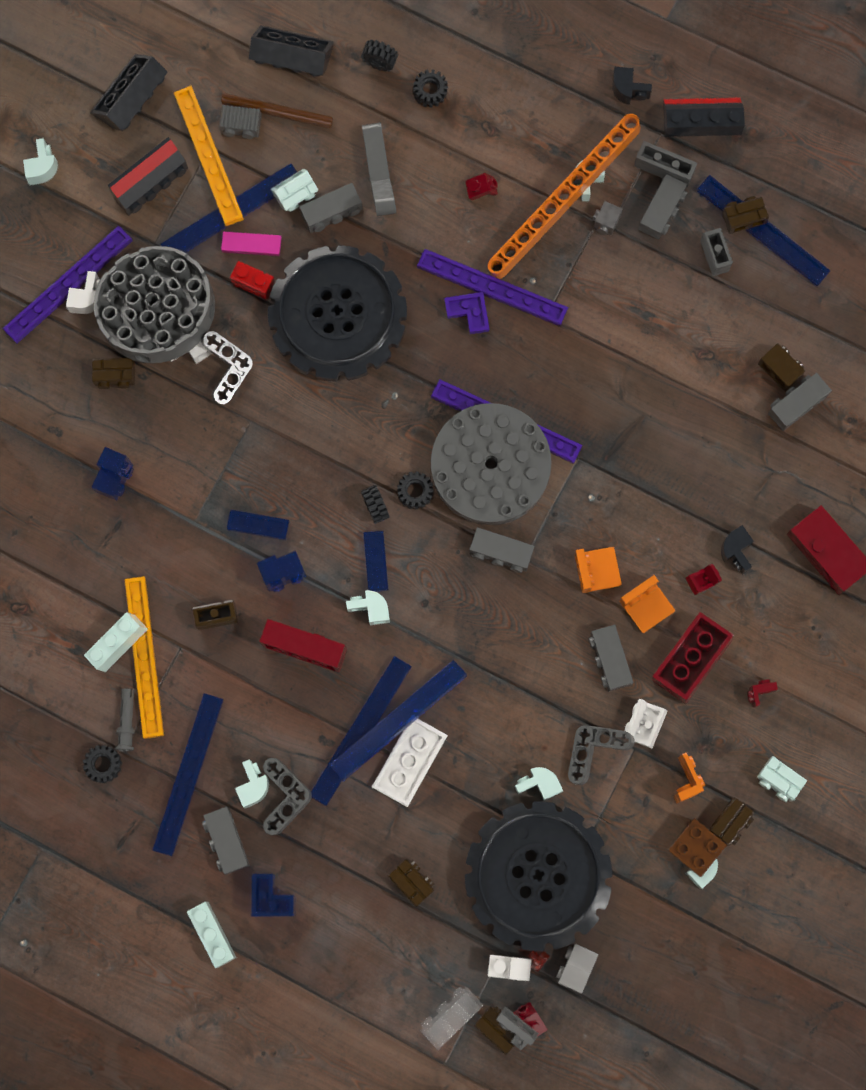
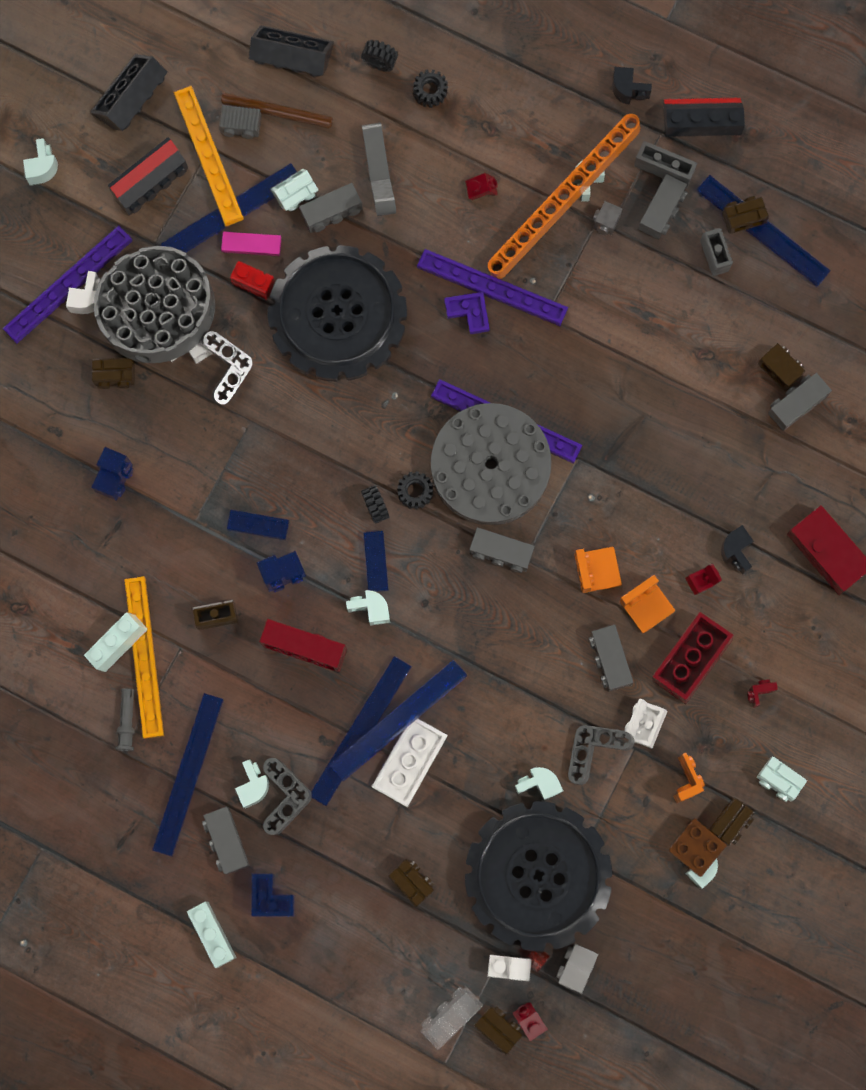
black tyre [83,745,122,783] -> none
dark grey hinge [496,1007,539,1050] -> none

